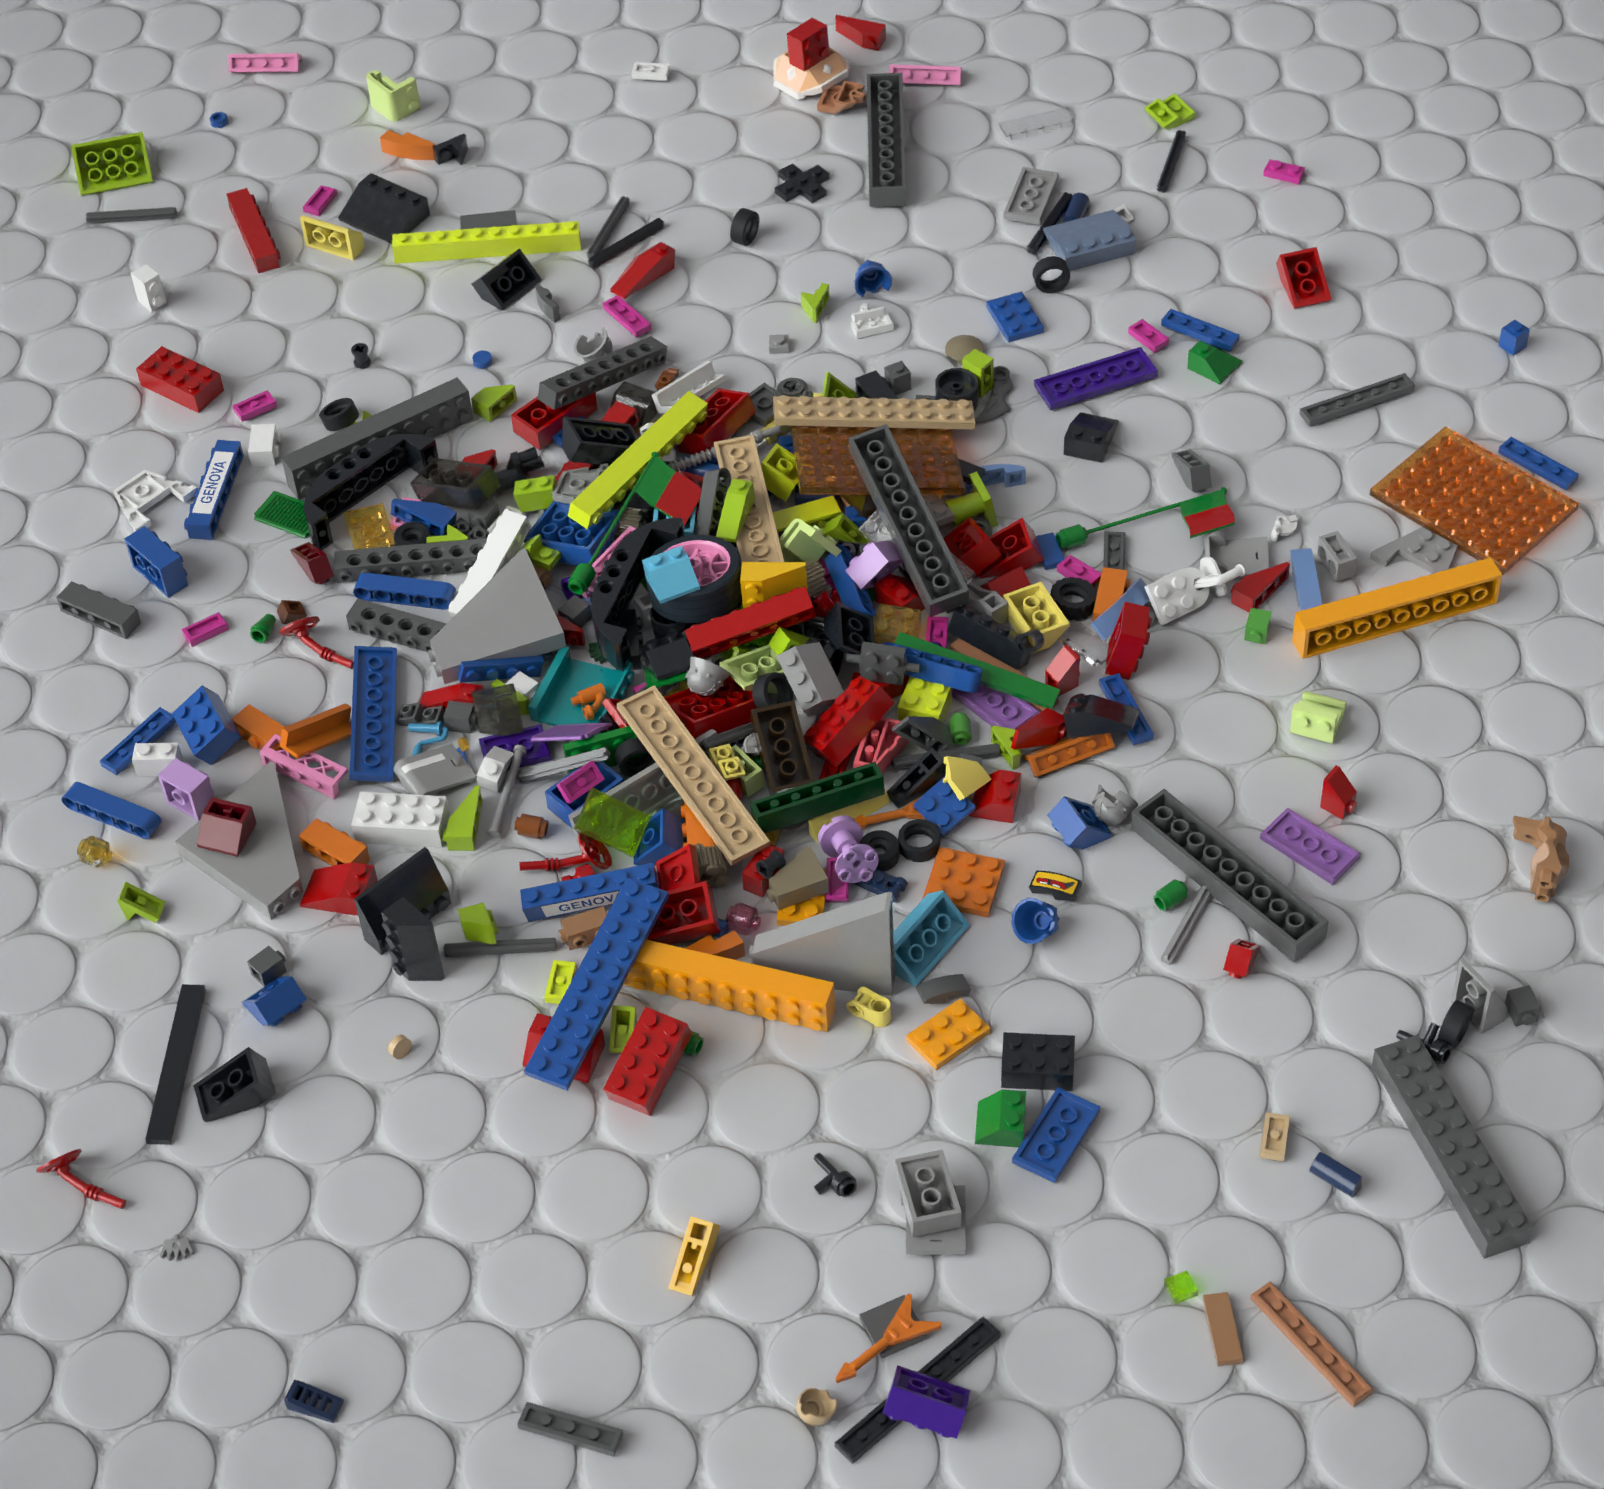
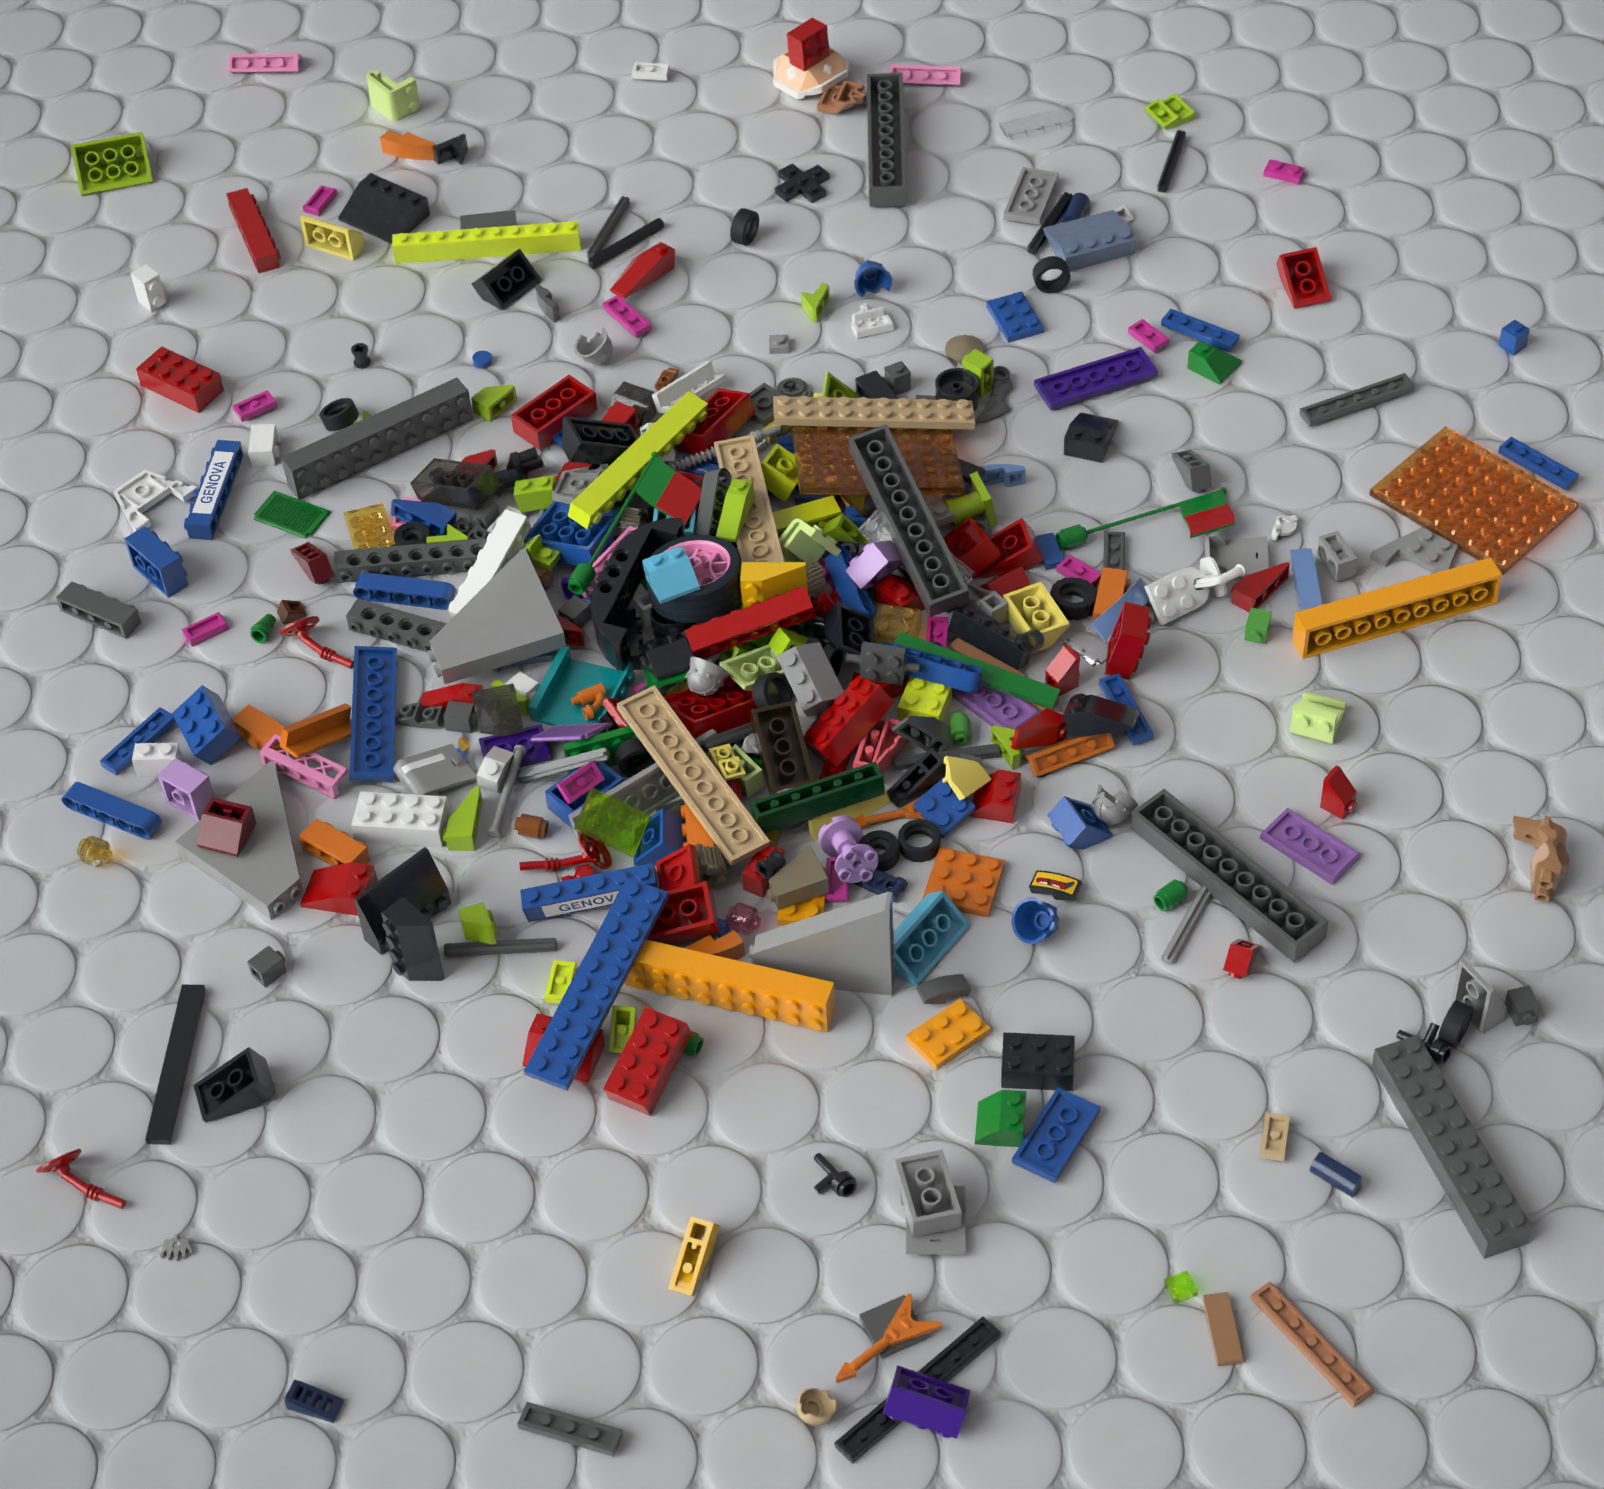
dark grey axle [86,207,177,223] -> none
lime slope [117,882,165,923] -> none
blue tile [209,112,228,128] -> none
blue slope [241,976,307,1027] -> none
black slope [304,434,440,551] -> none
tan tile [388,1035,412,1059] -> none
dark azure piece [408,721,449,756] -> none
blue plate [458,655,544,683] -> none
dark grey brick [538,336,667,410] -> none
medium nougat brick [558,906,607,950] -> none
dark green piece [588,642,606,664] -> none
red slope [835,15,886,51] -> none
light yellow piece [846,986,892,1027] -> none

